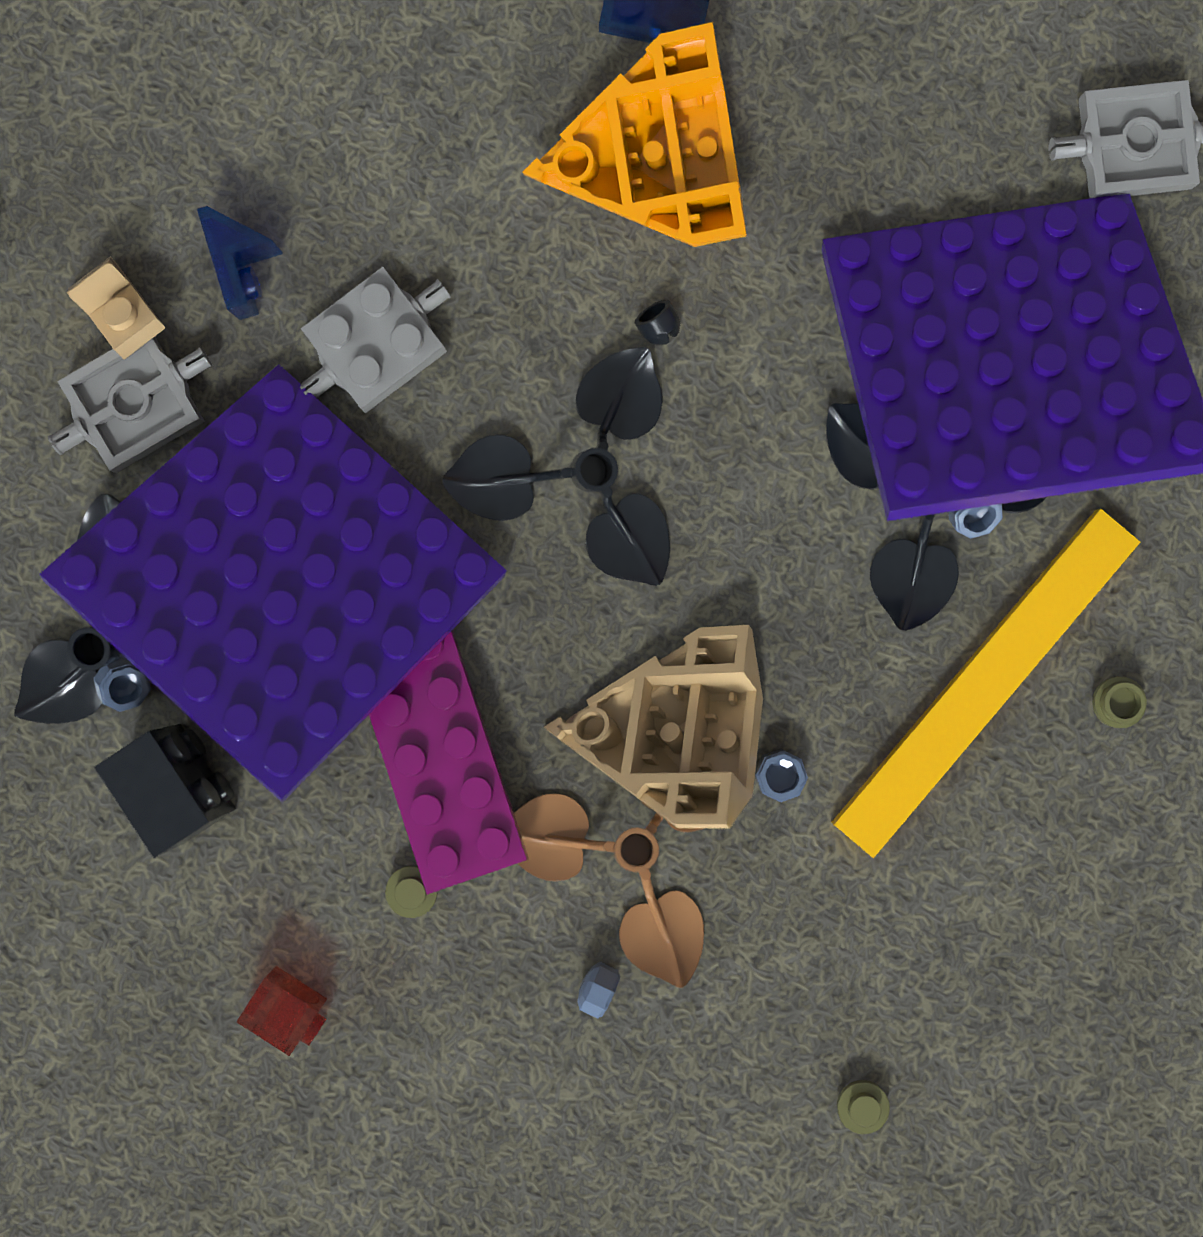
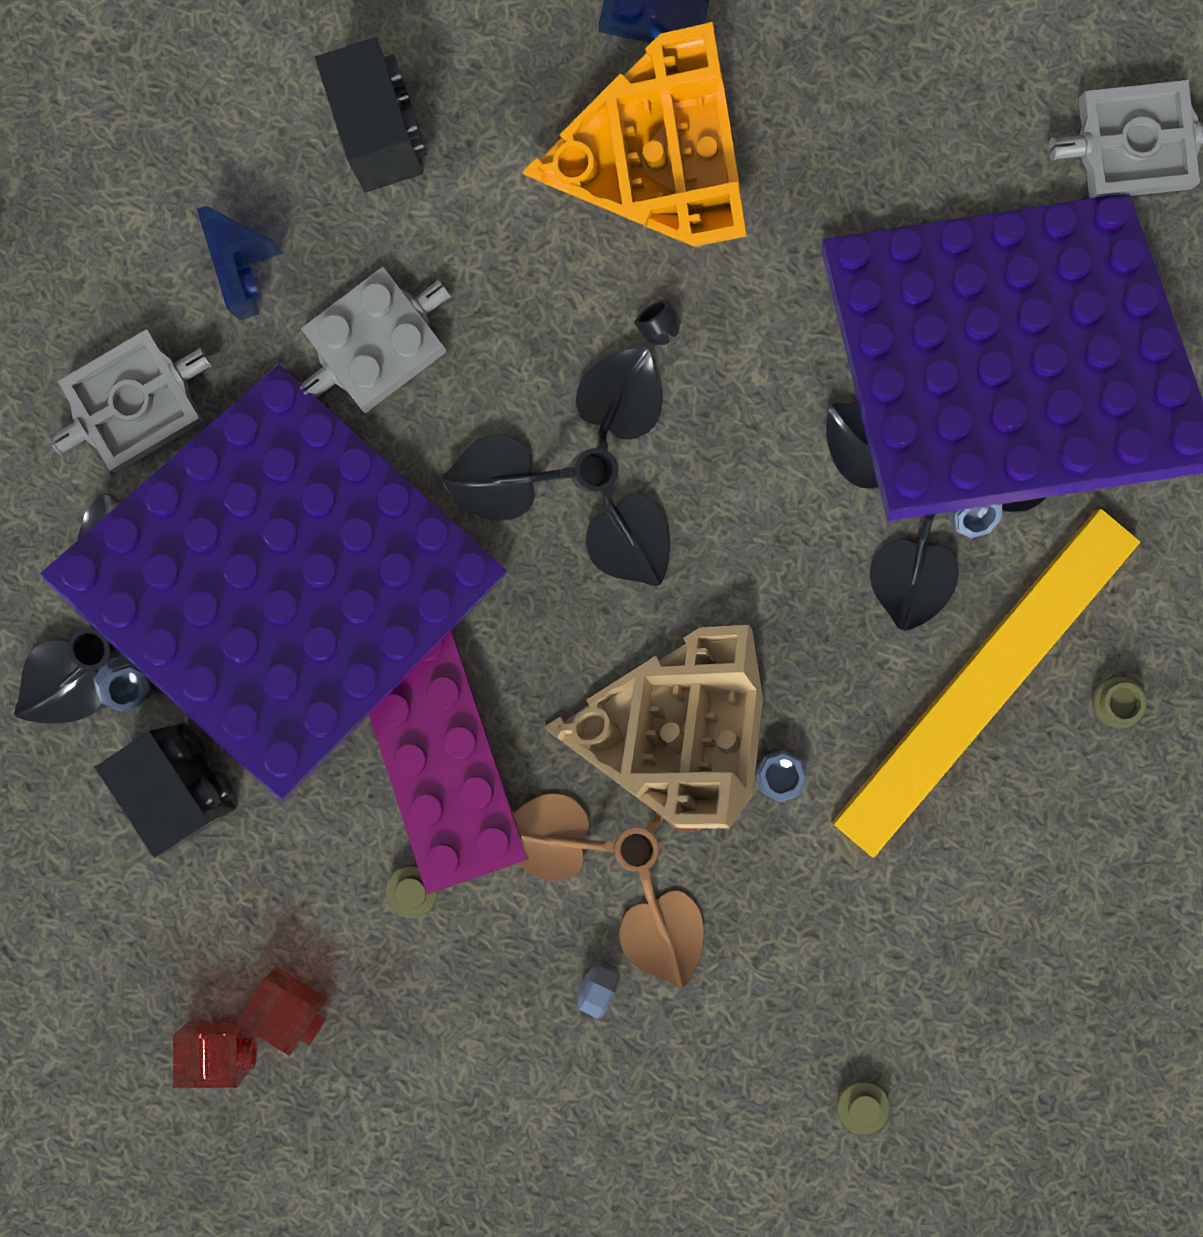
tan slope [67,256,166,360] -> none
none -> clear red brick [173,1021,257,1088]
none -> black brick [314,37,427,193]

